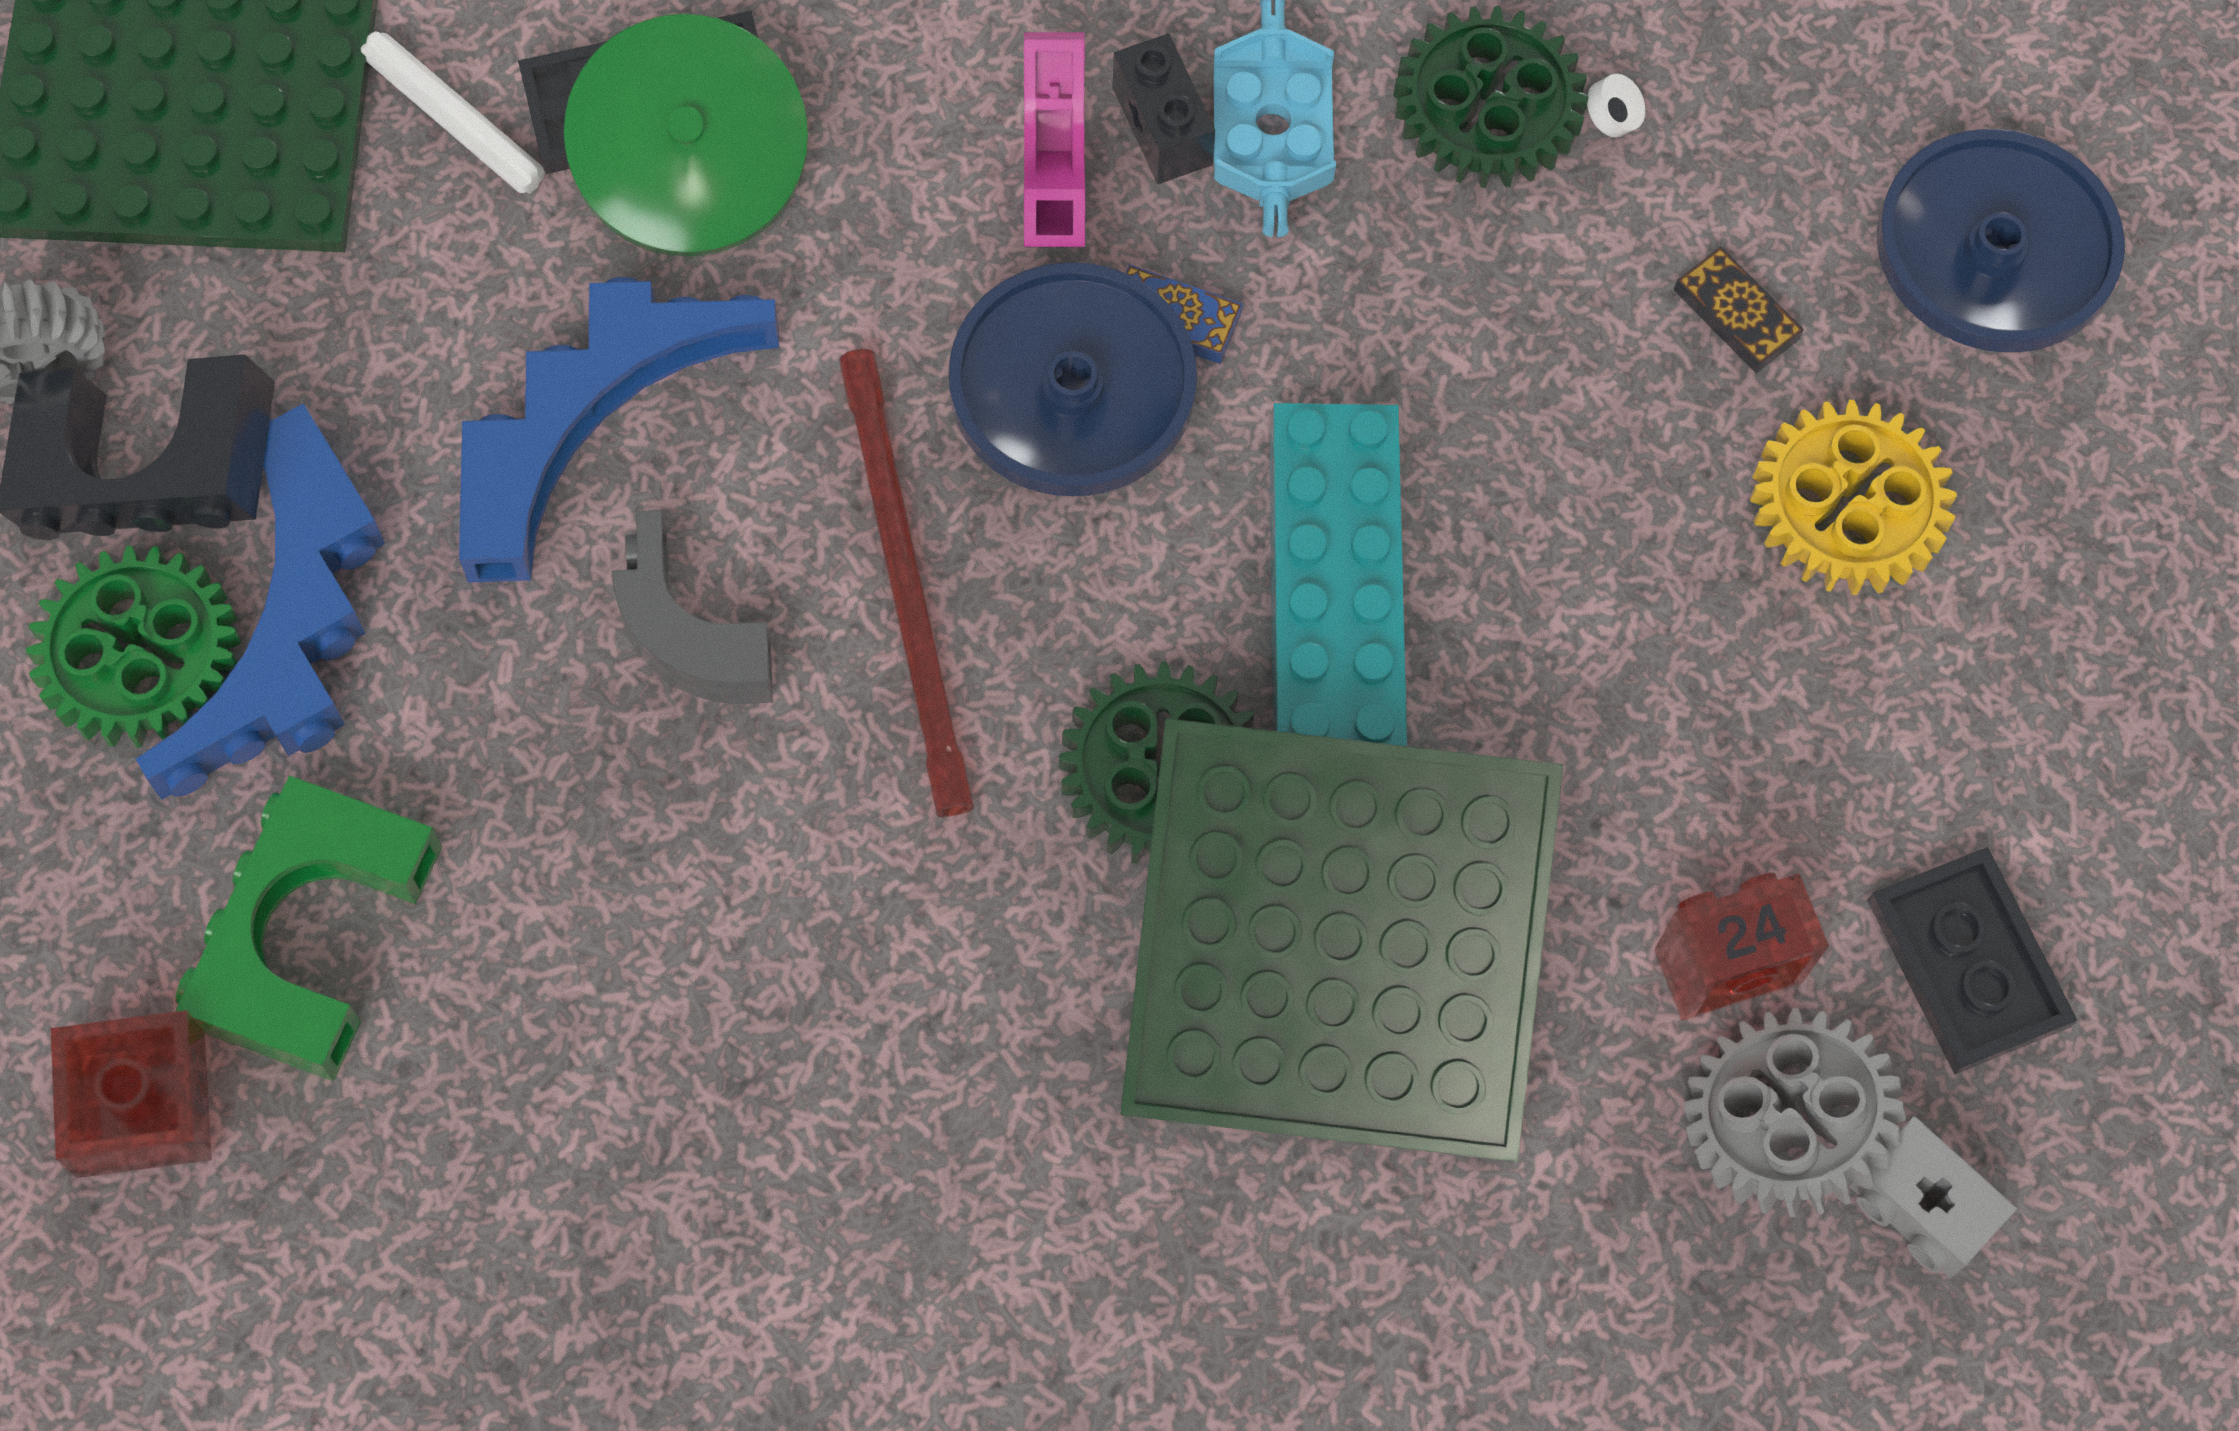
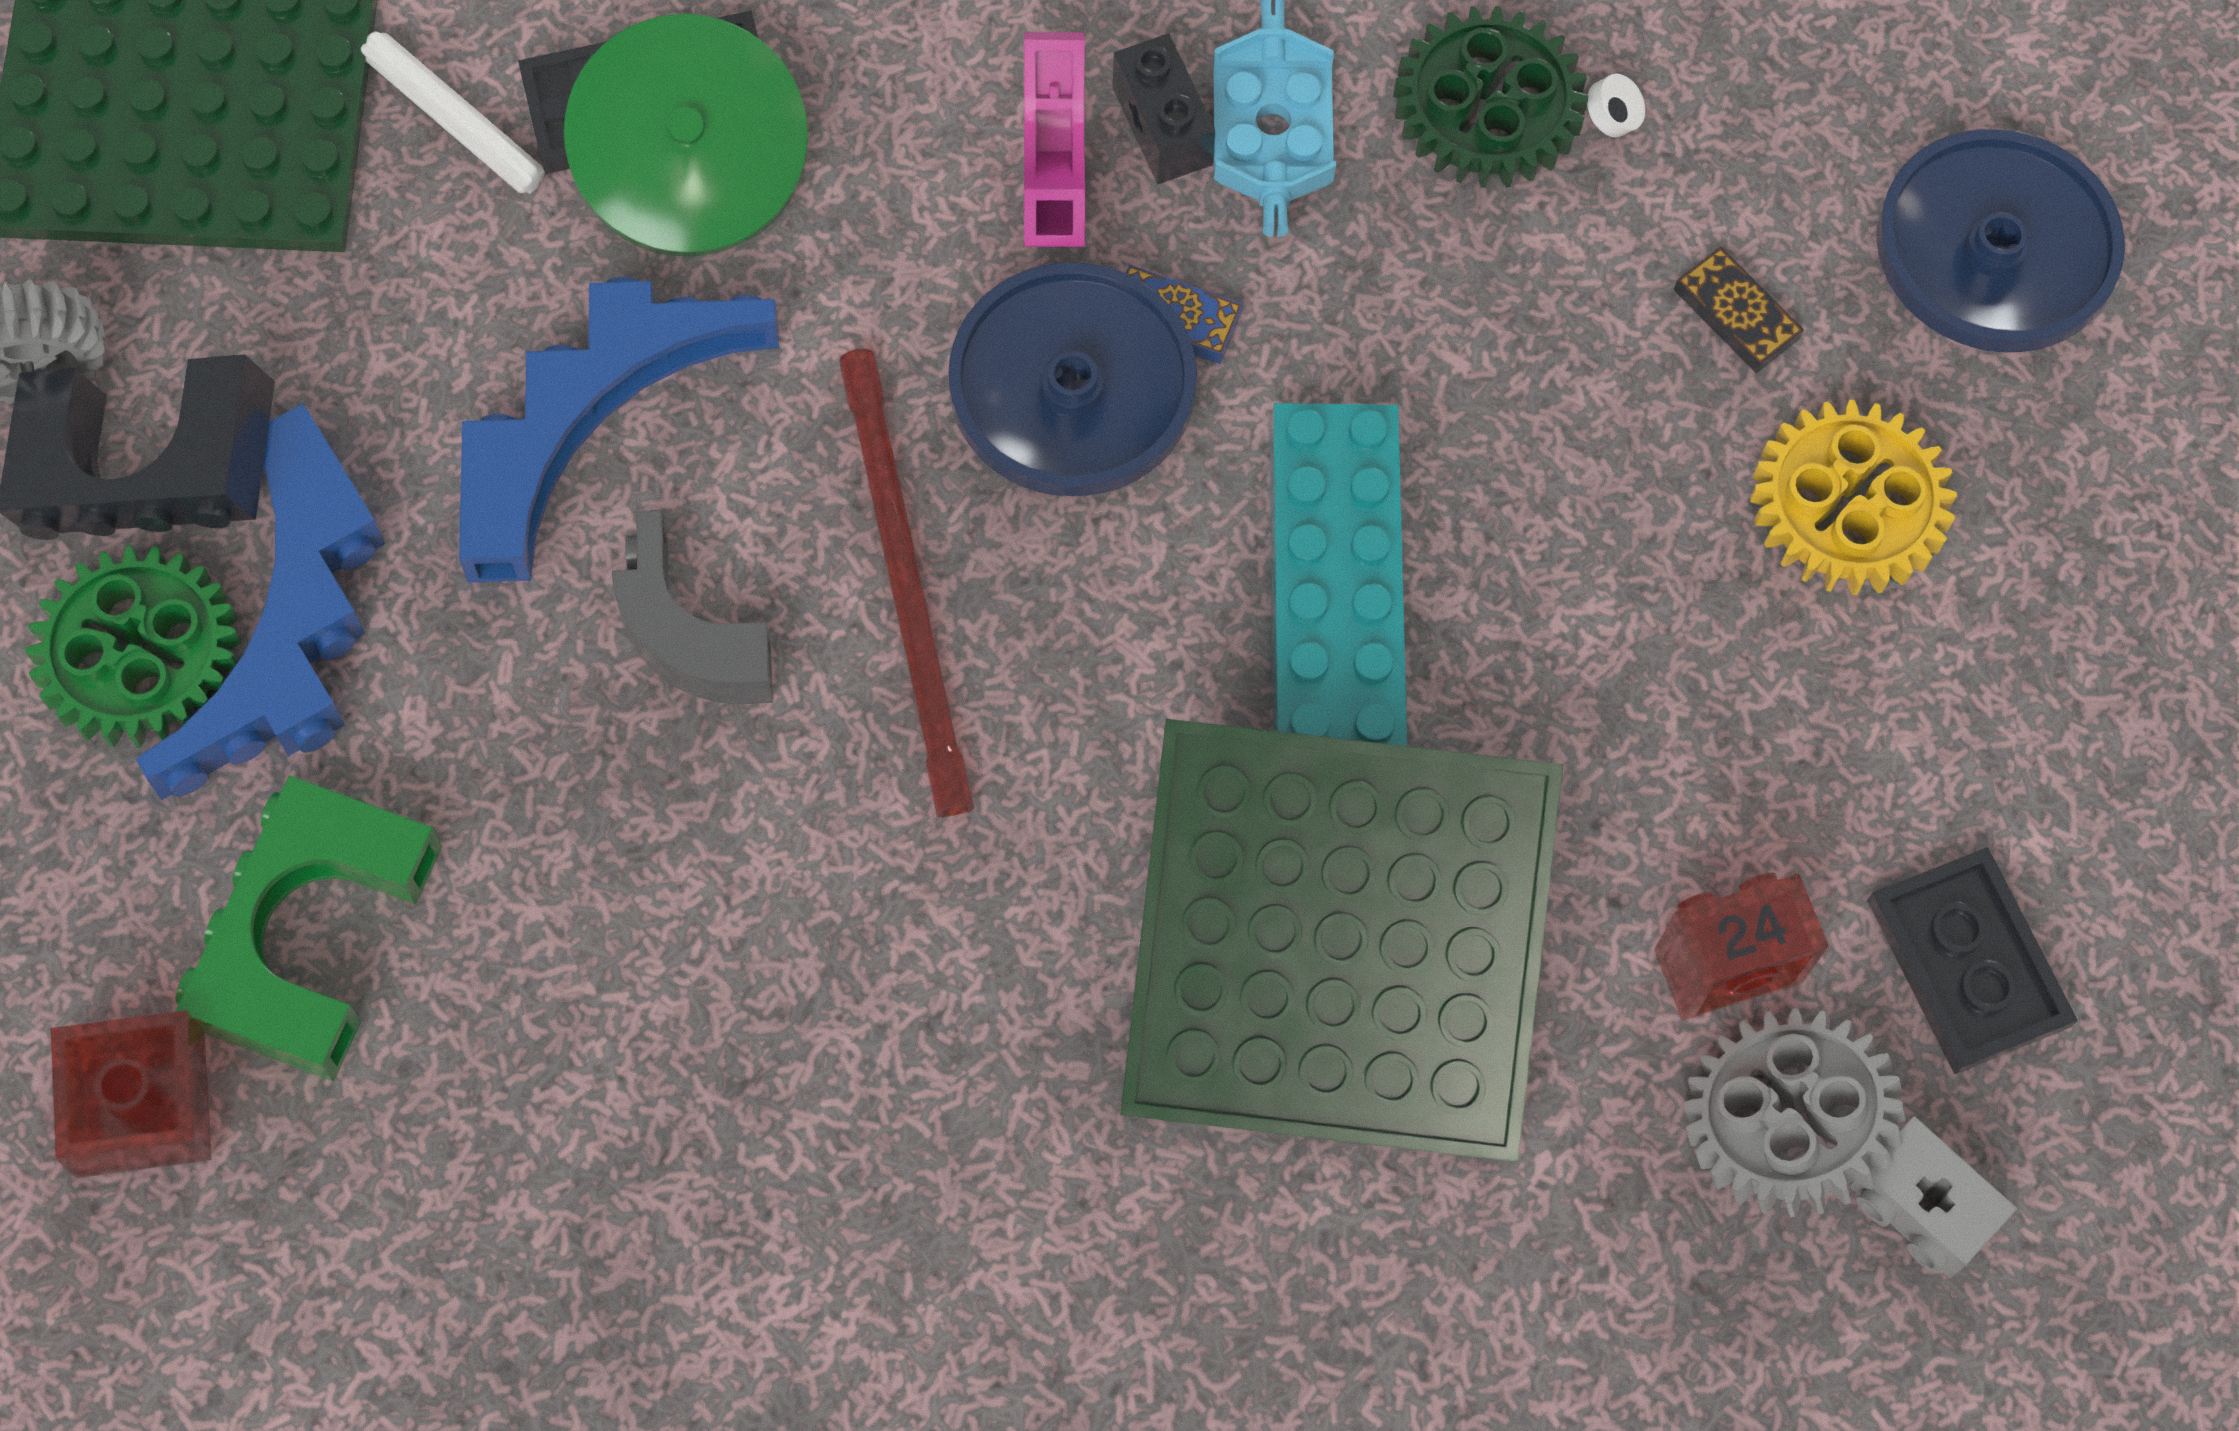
dark green gear [1059,662,1255,864] -> none

